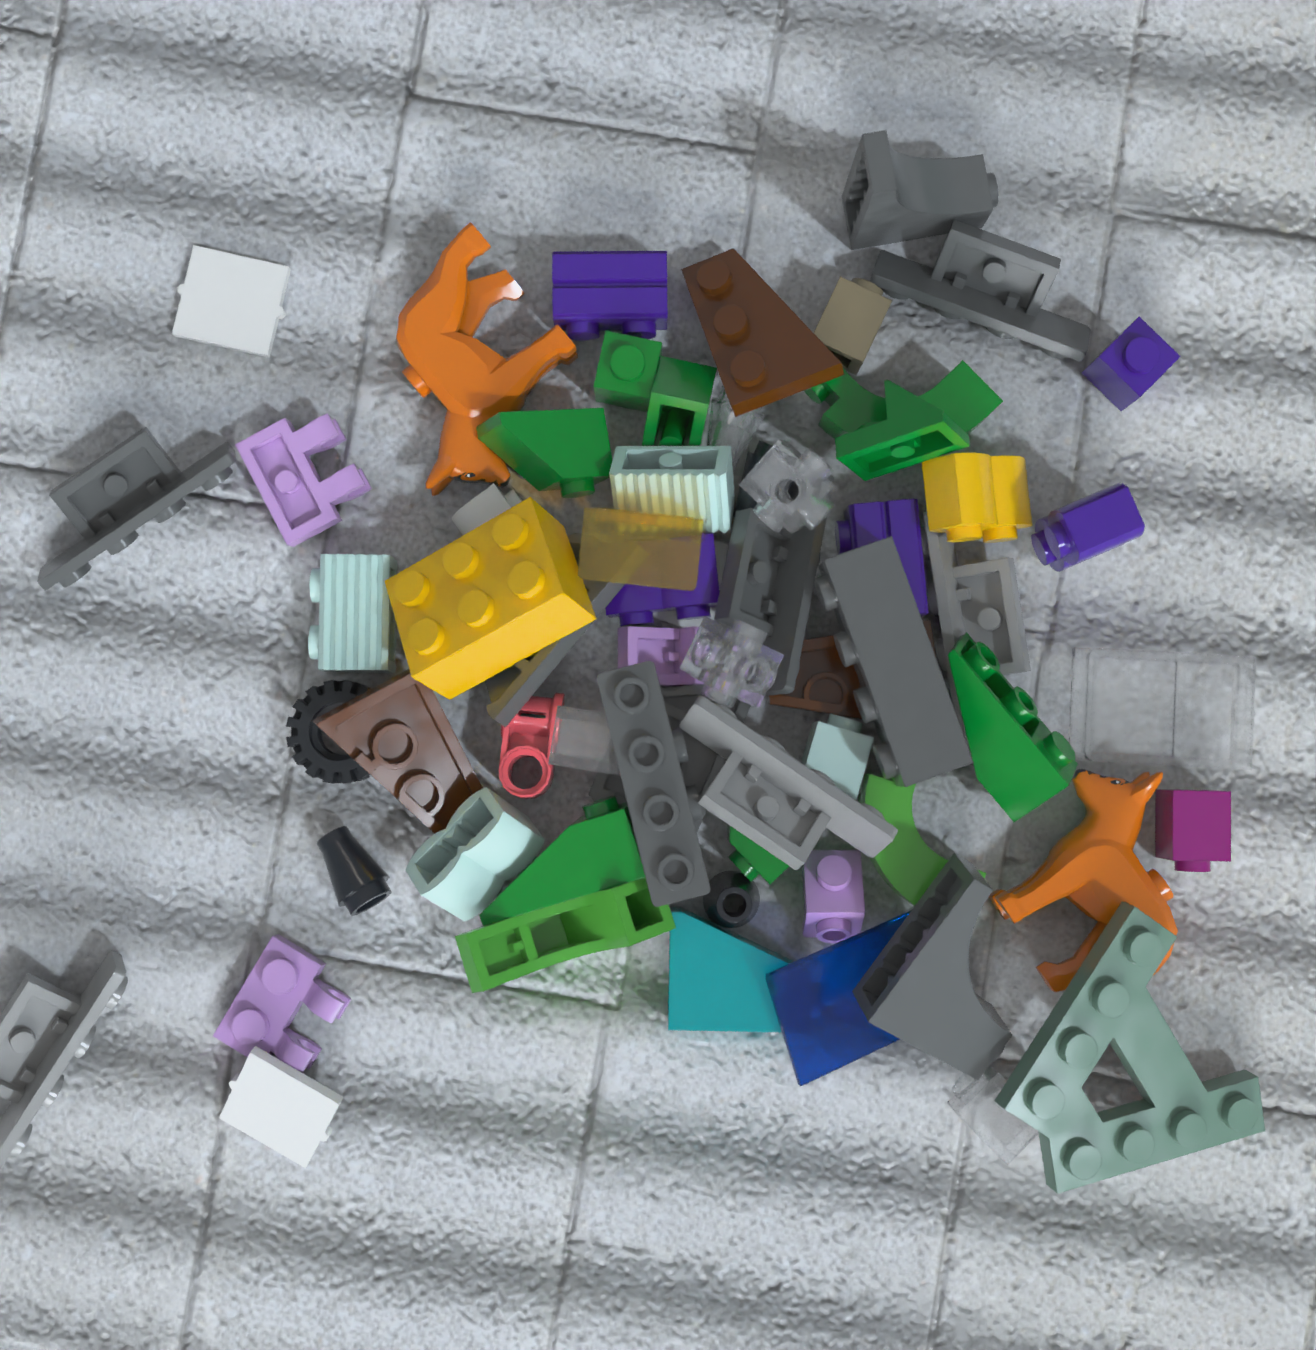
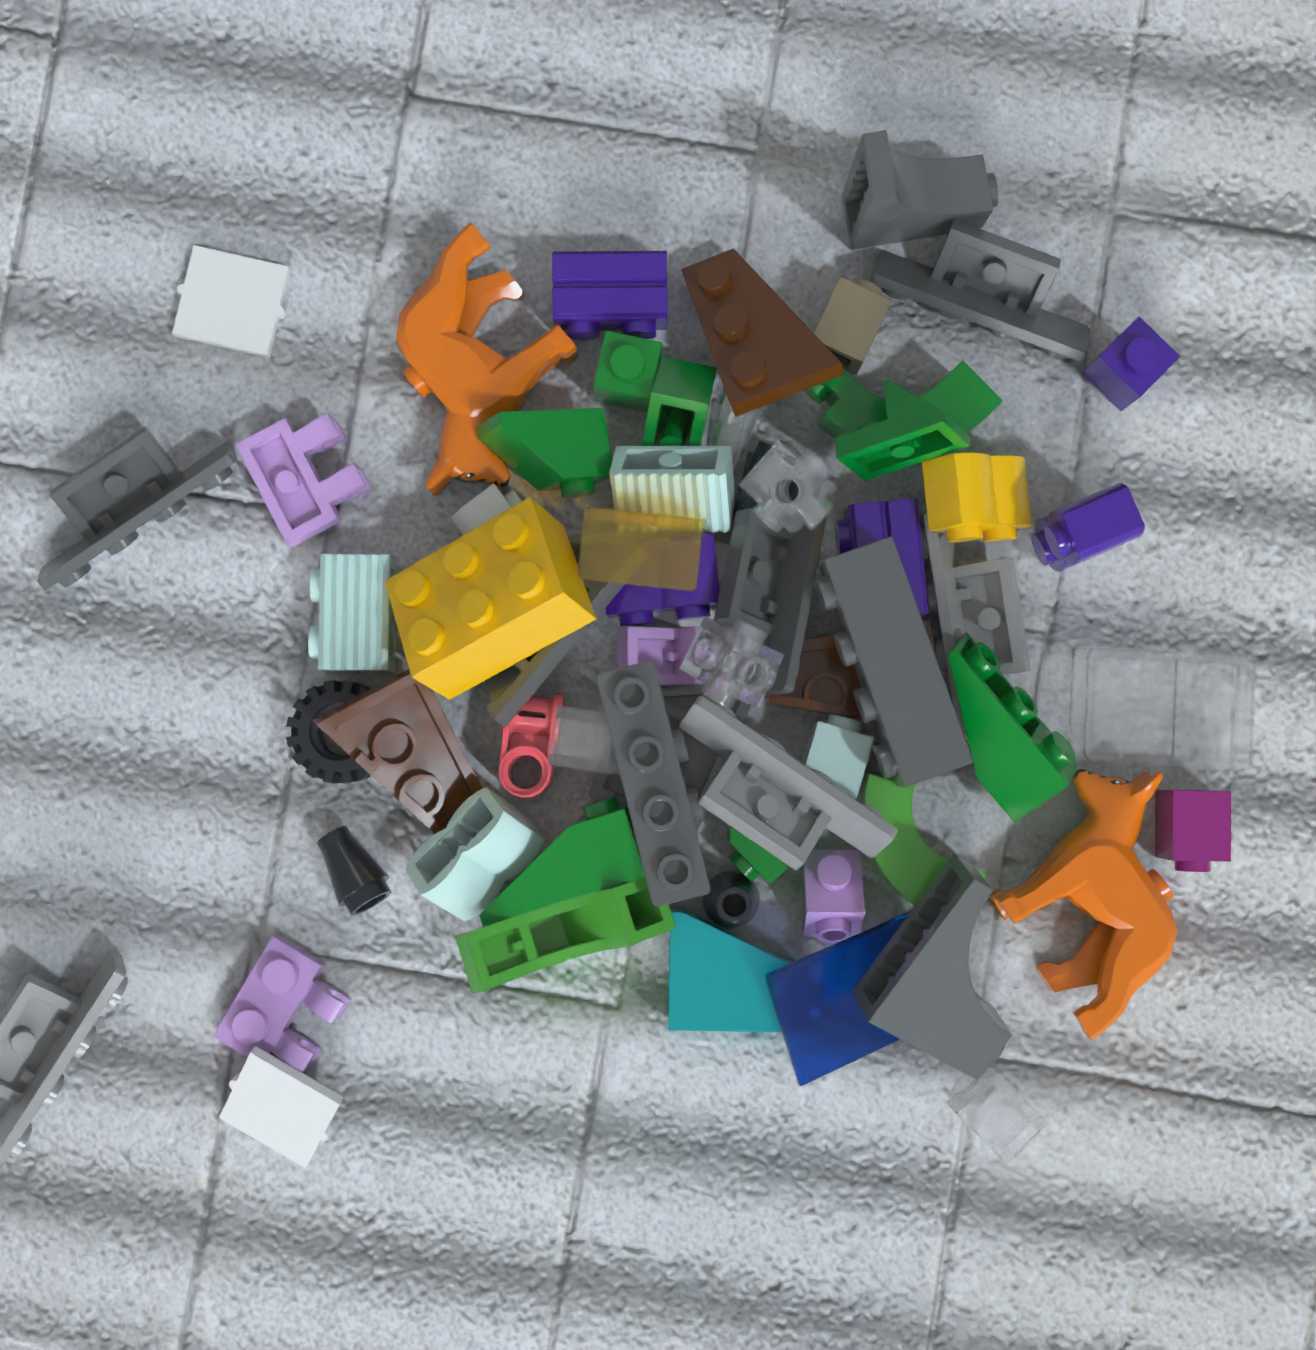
sand green plate [994,901,1265,1194] -> none

